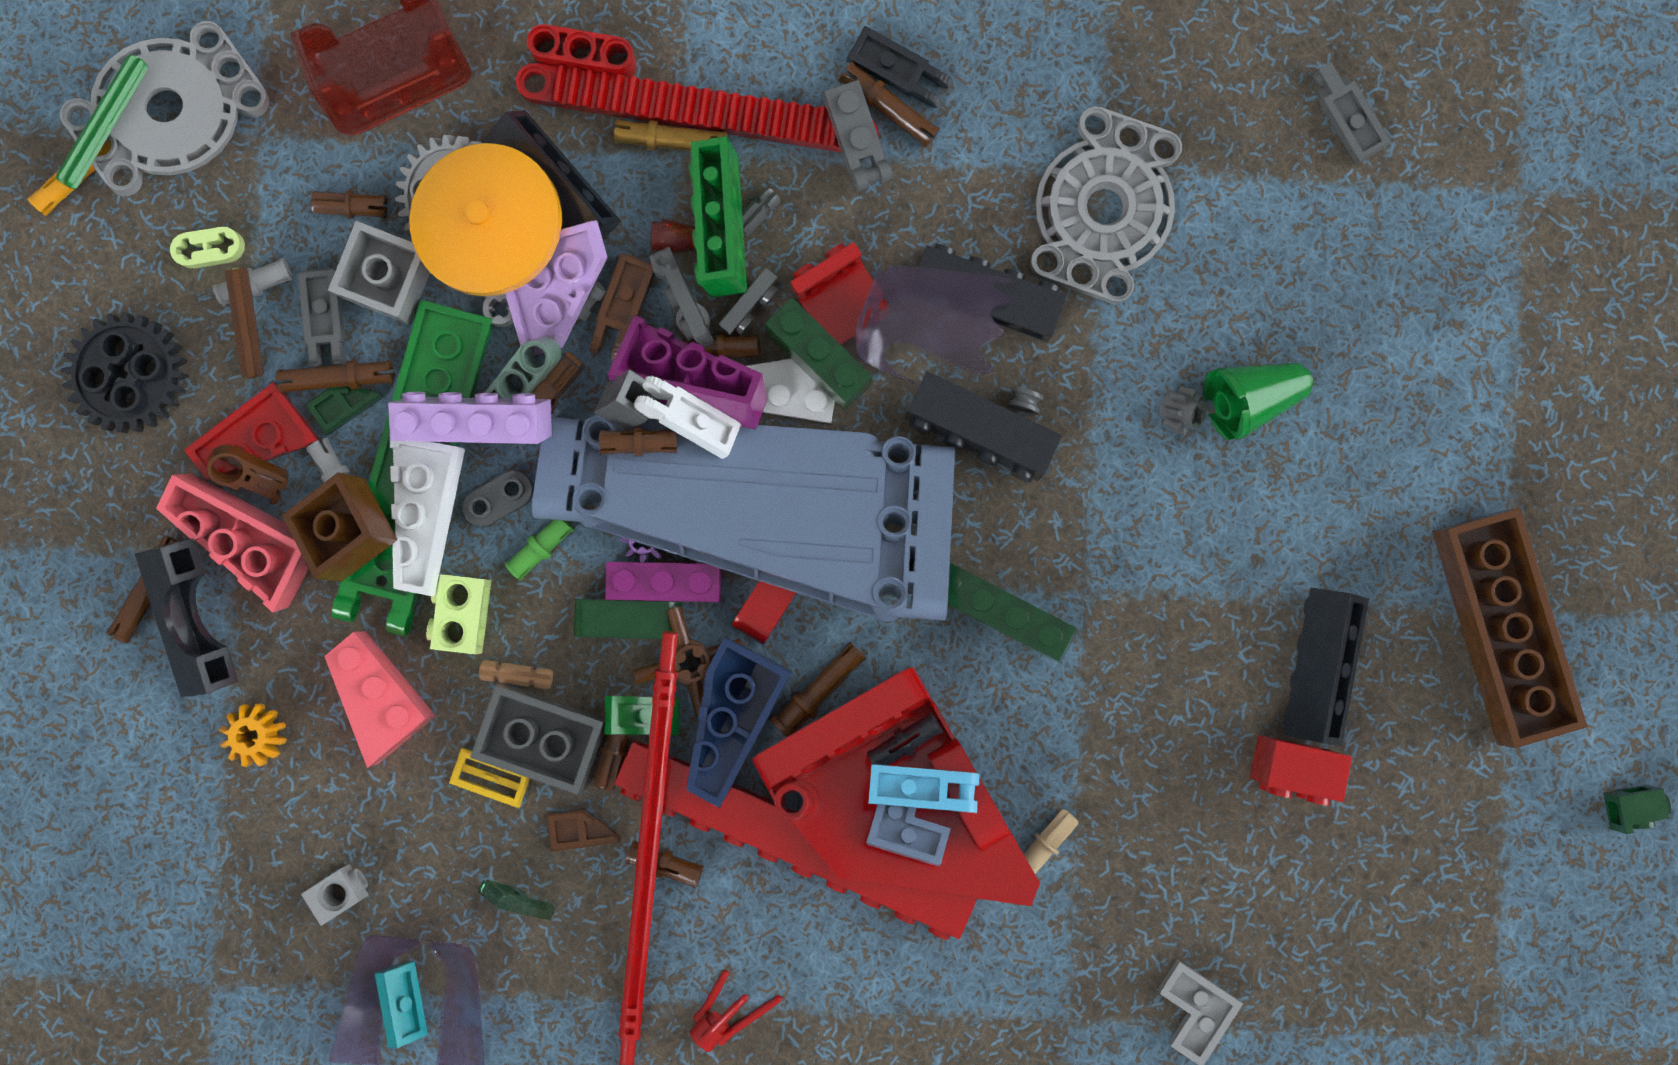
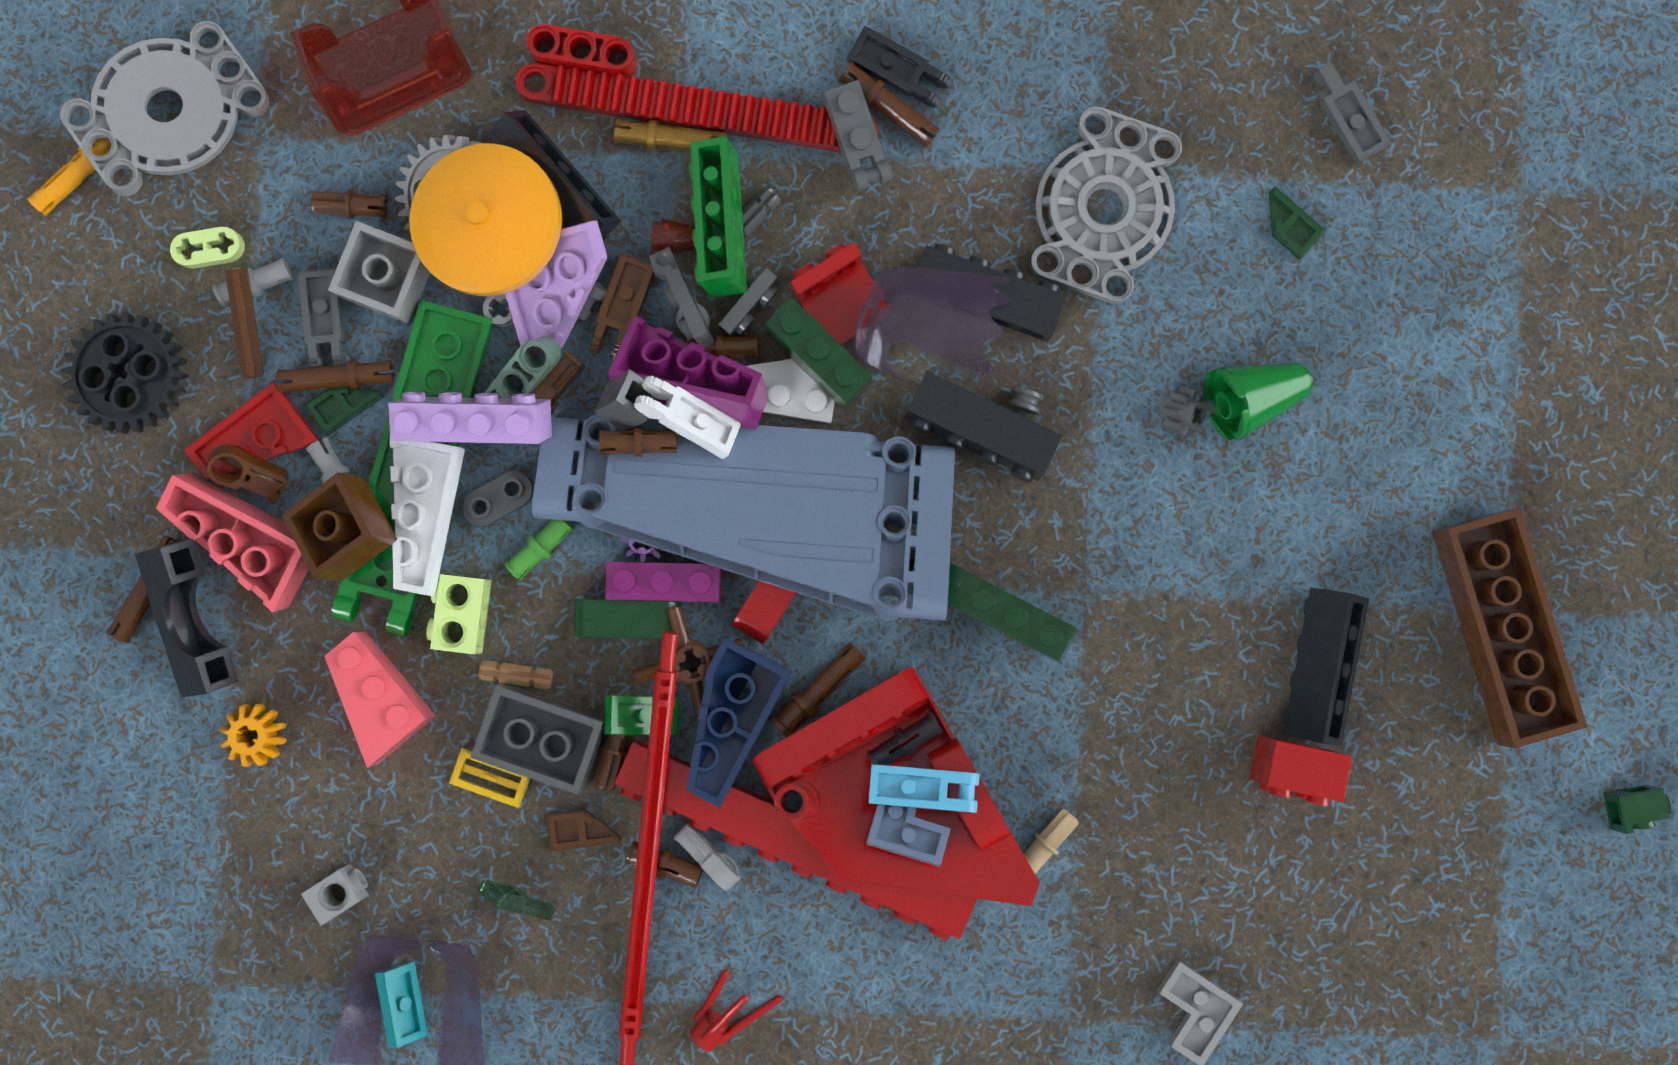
axle [56,54,148,189] -> none
none -> light grey piece [674,823,741,891]
none -> dark green tile [1269,186,1326,260]

